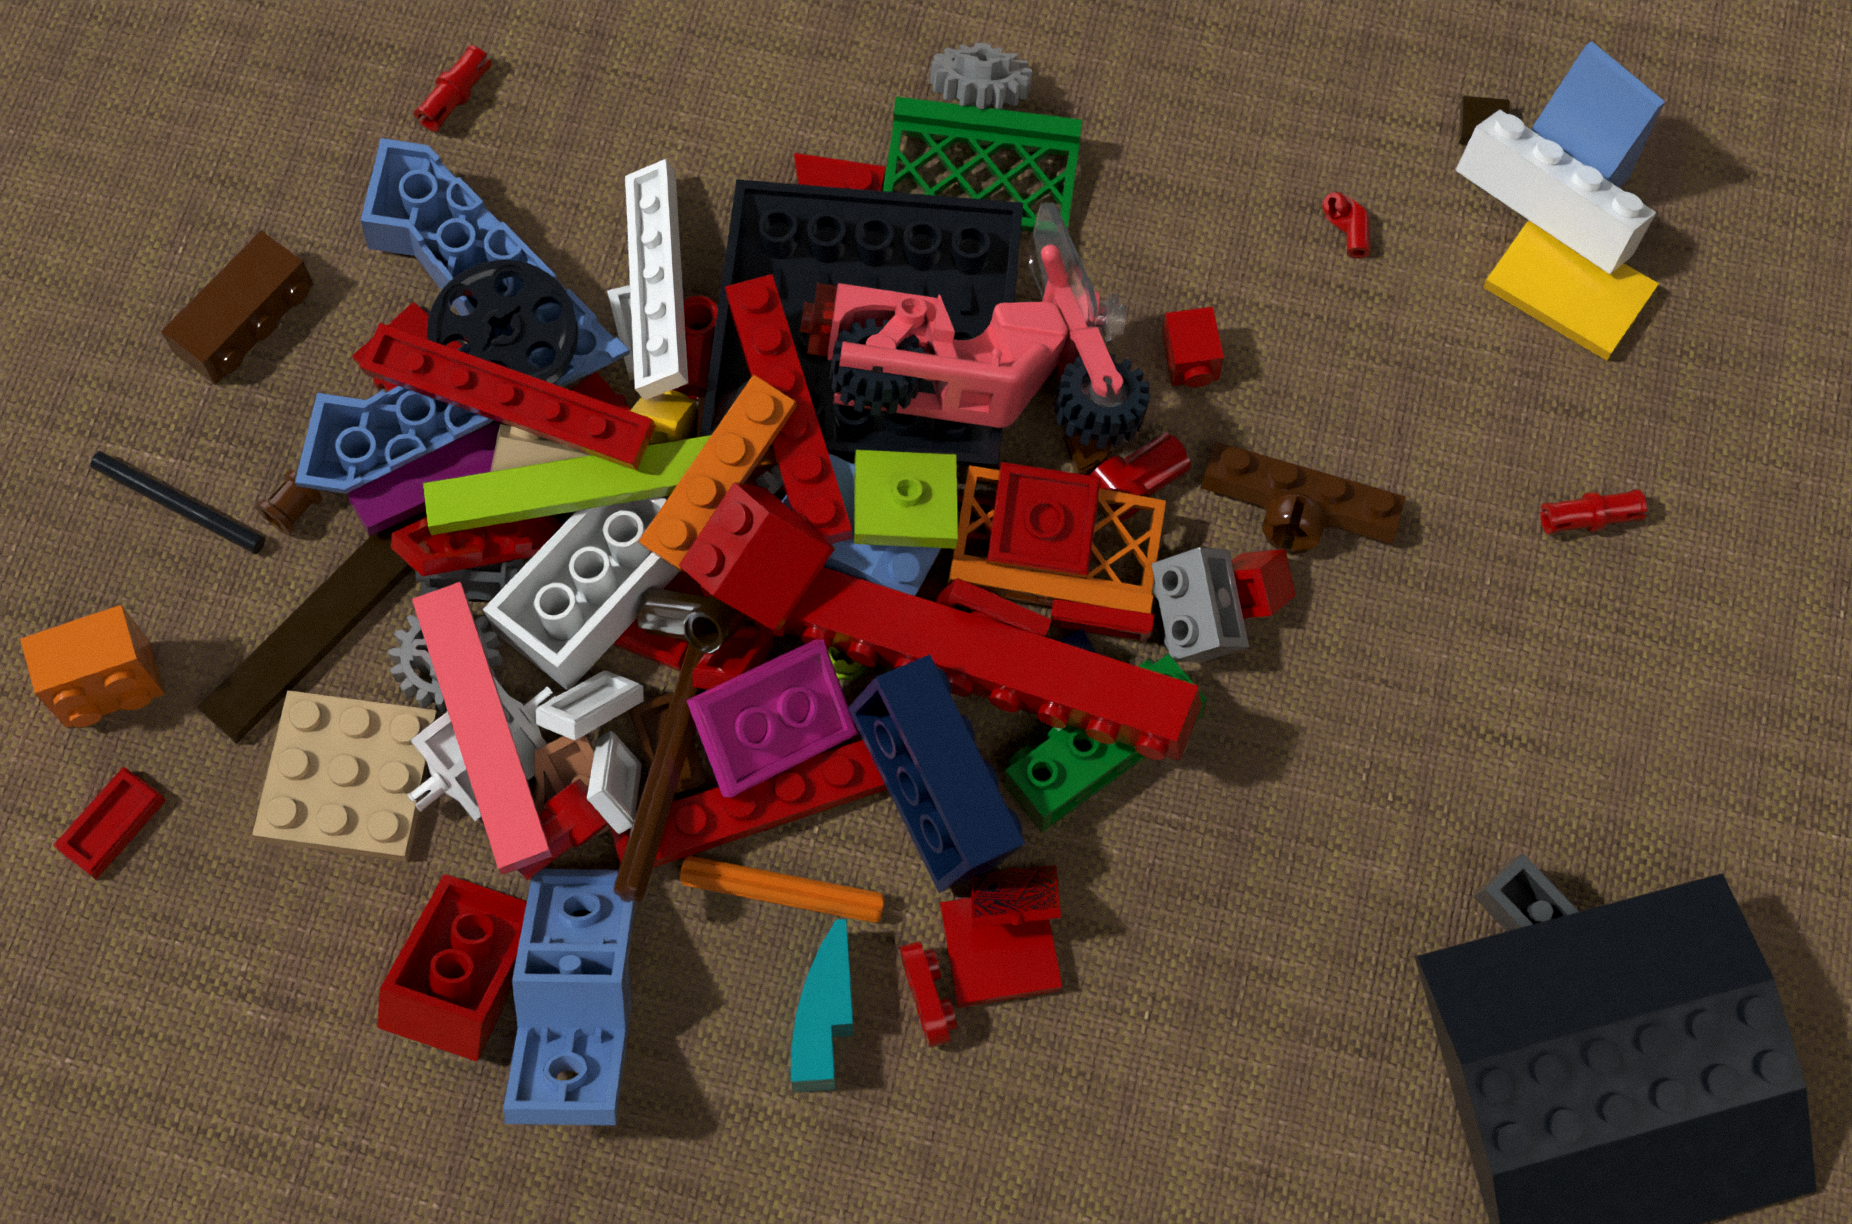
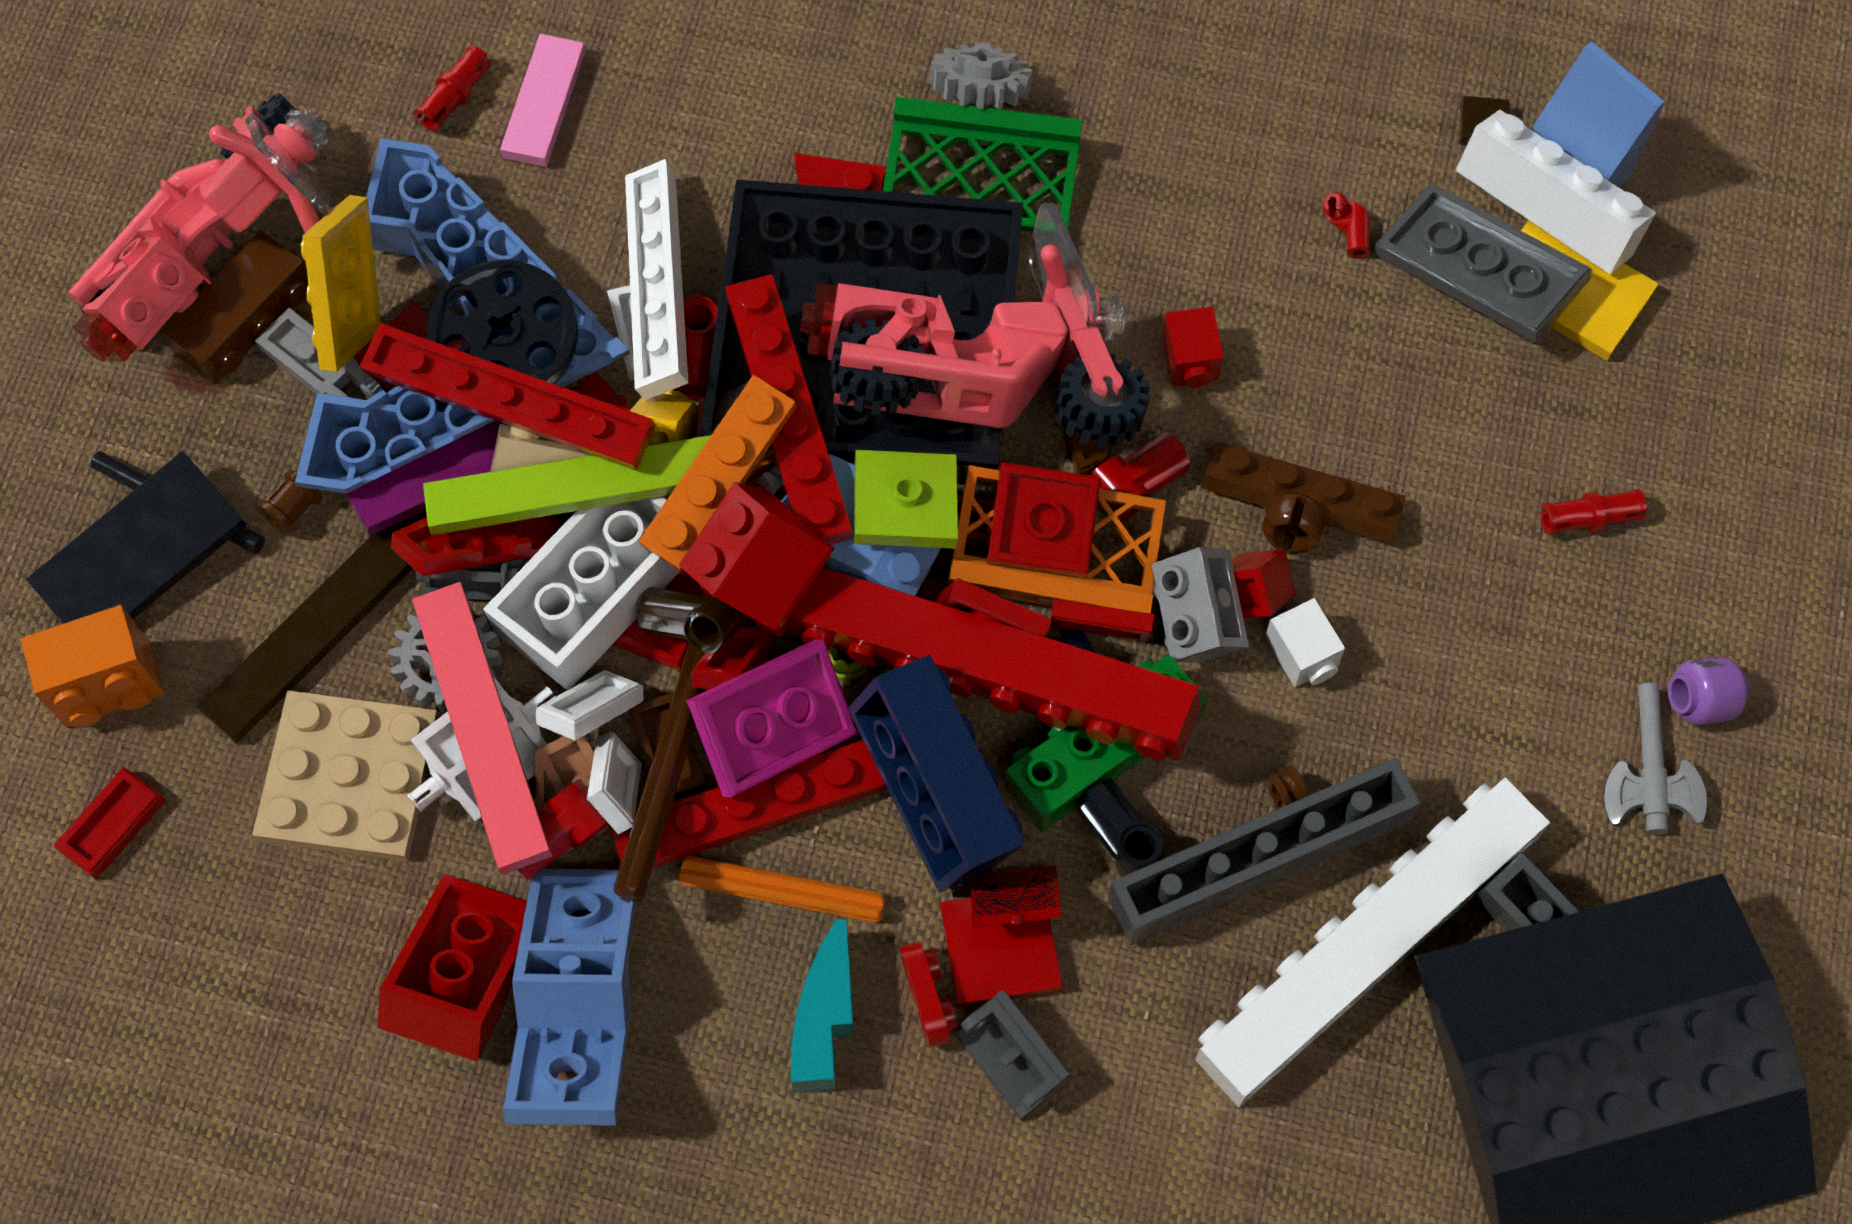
none -> black tile [26,450,247,624]
none -> coral piece [67,94,334,362]
none -> light grey hinge [254,308,383,398]
none -> yellow plate [301,195,381,372]
none -> bright pink tile [500,34,586,167]
none -> dark grey hinge [956,990,1070,1121]
none -> black piece [1074,778,1164,877]
none -> dark grey brick [1108,758,1421,945]
none -> white brick [1195,778,1550,1108]
none -> white brick [1265,598,1345,688]
none -> reddish brown bush [1266,766,1309,809]
none -> dark grey plate [1375,183,1592,343]
none -> light grey piece [1604,683,1707,835]
none -> medium lavender head [1668,656,1750,725]

